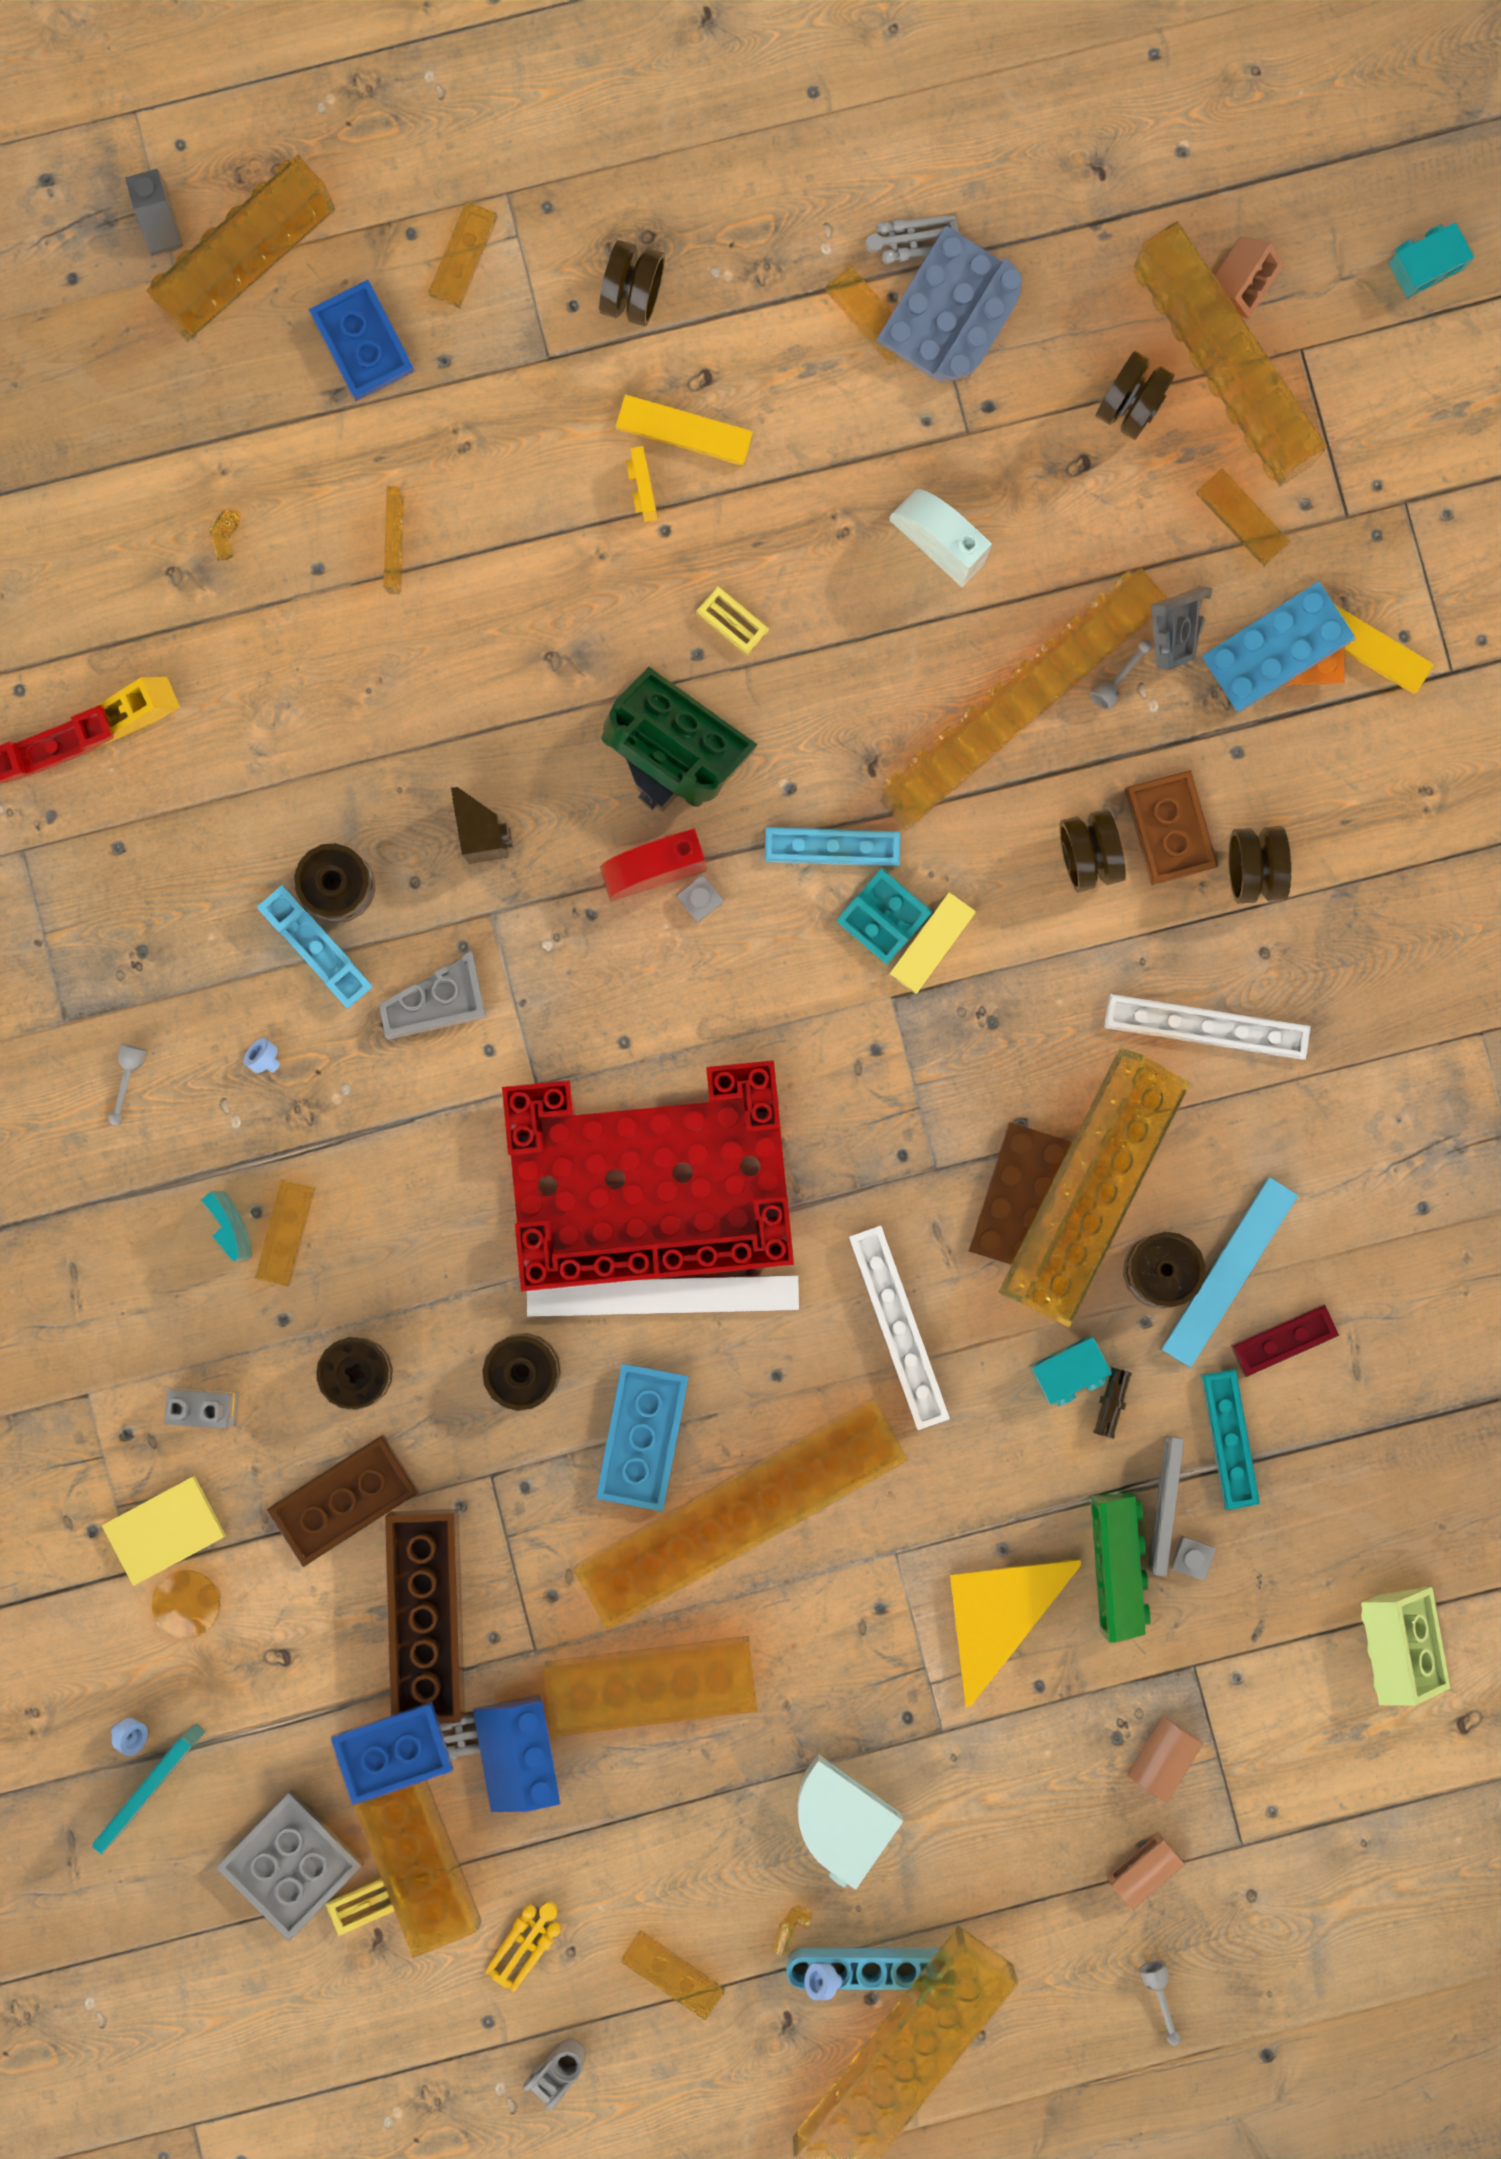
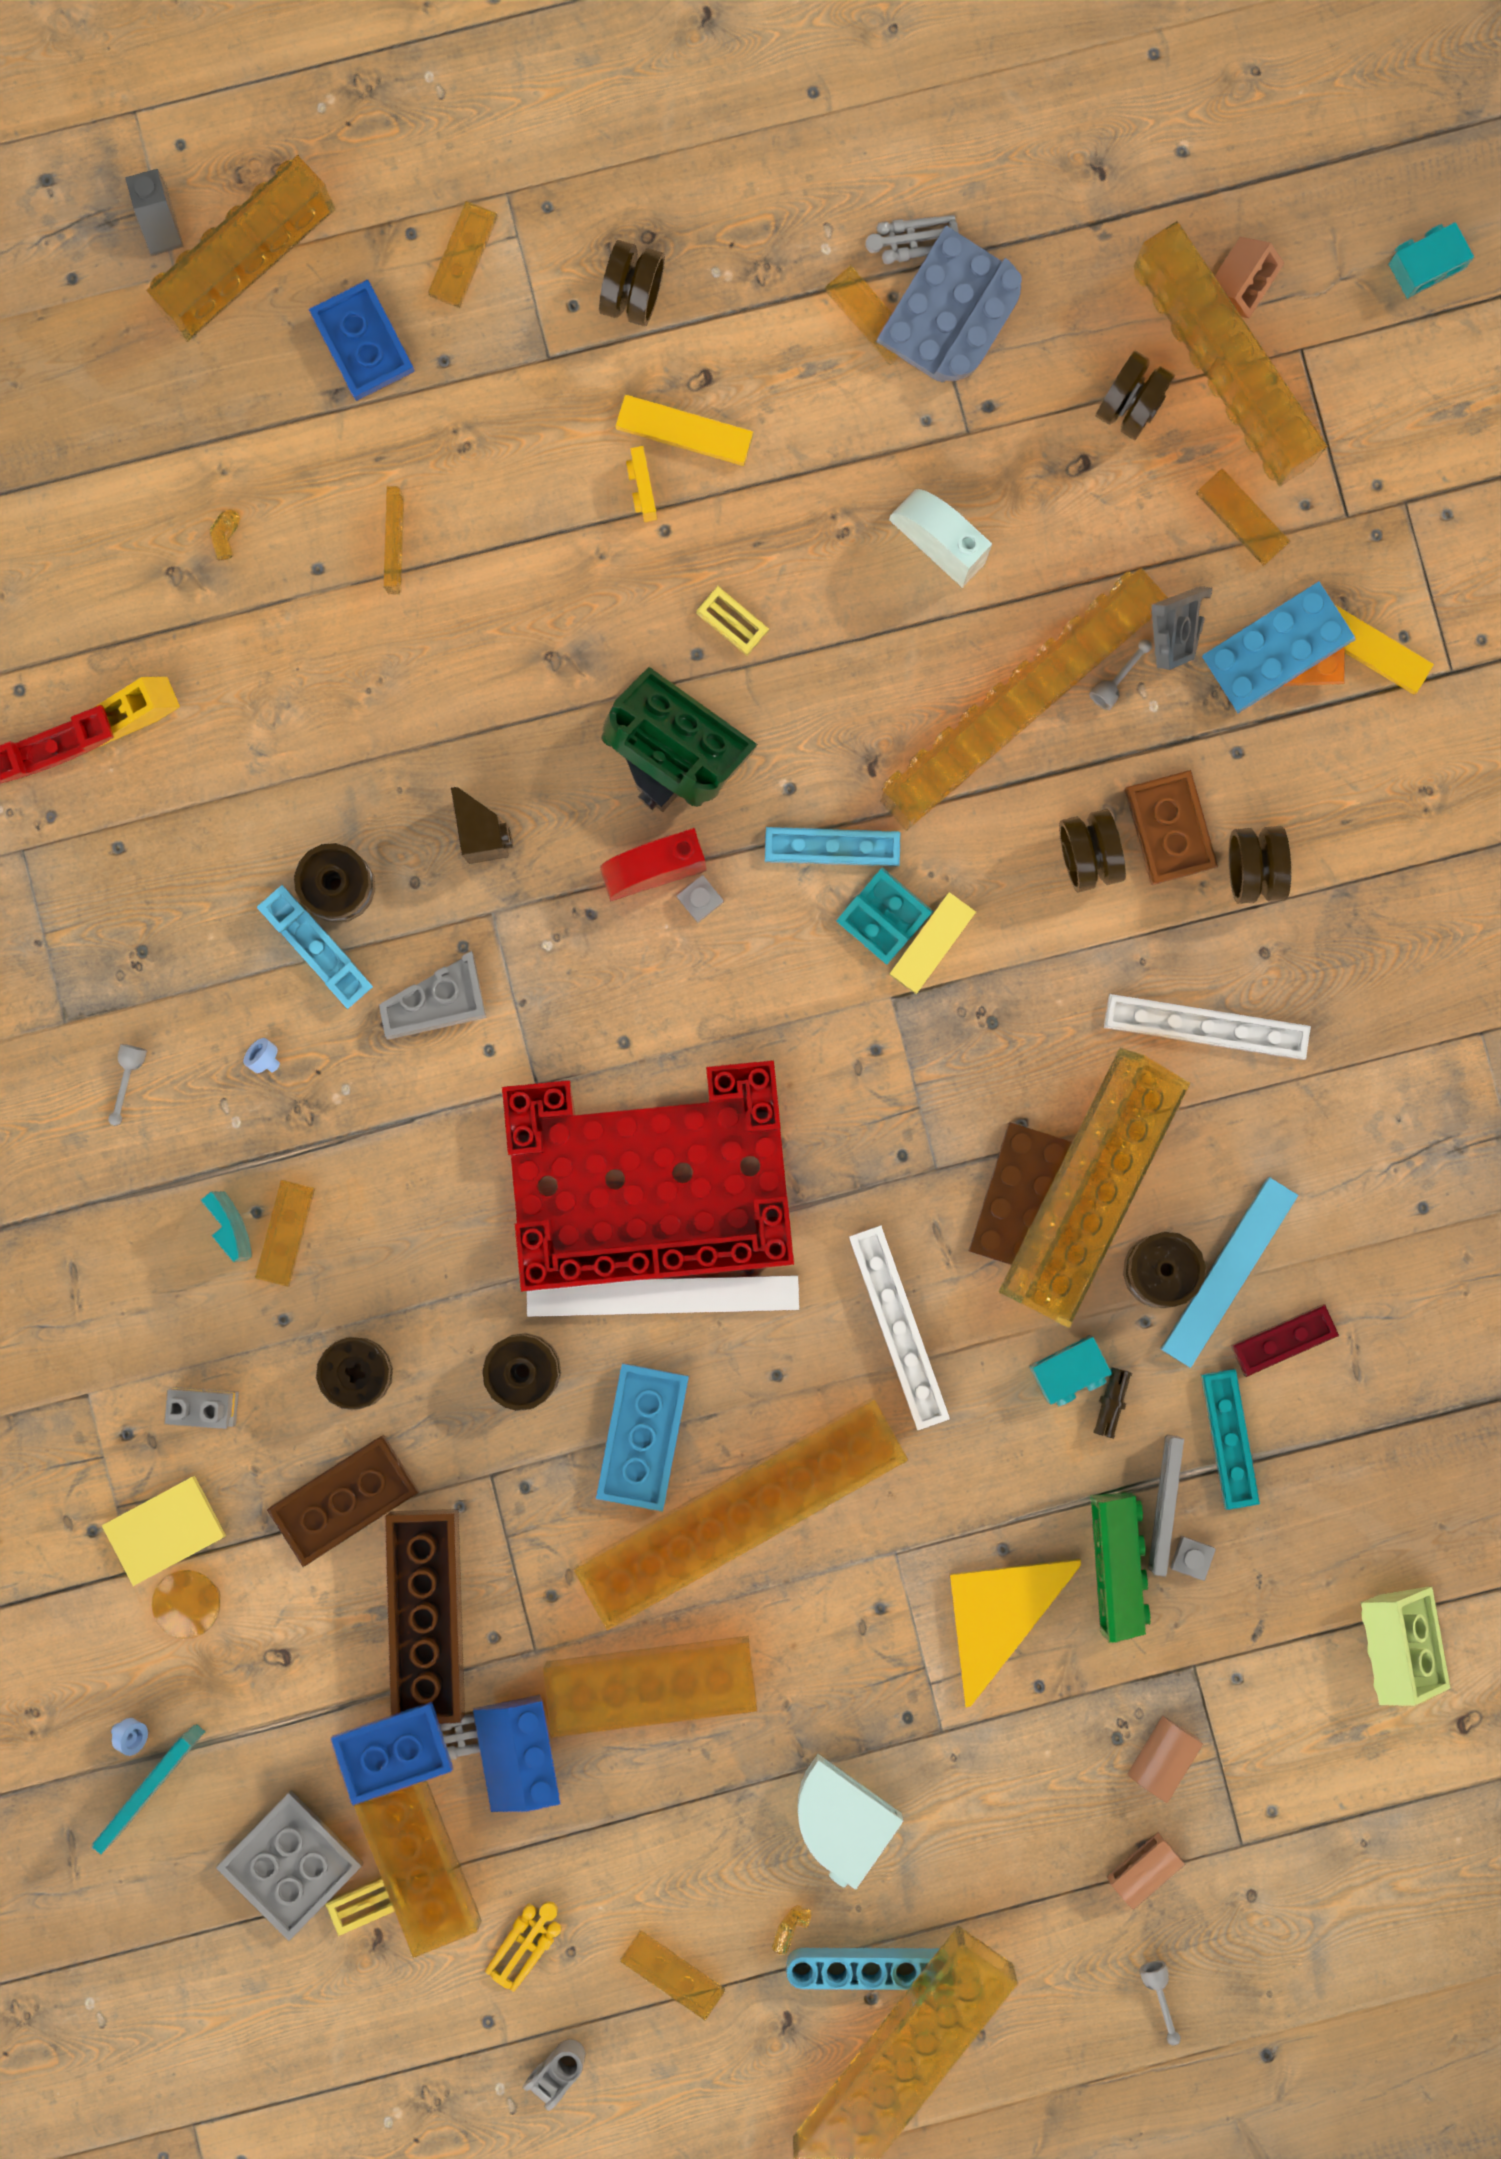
light blue tile [805,1963,842,2000] -> none

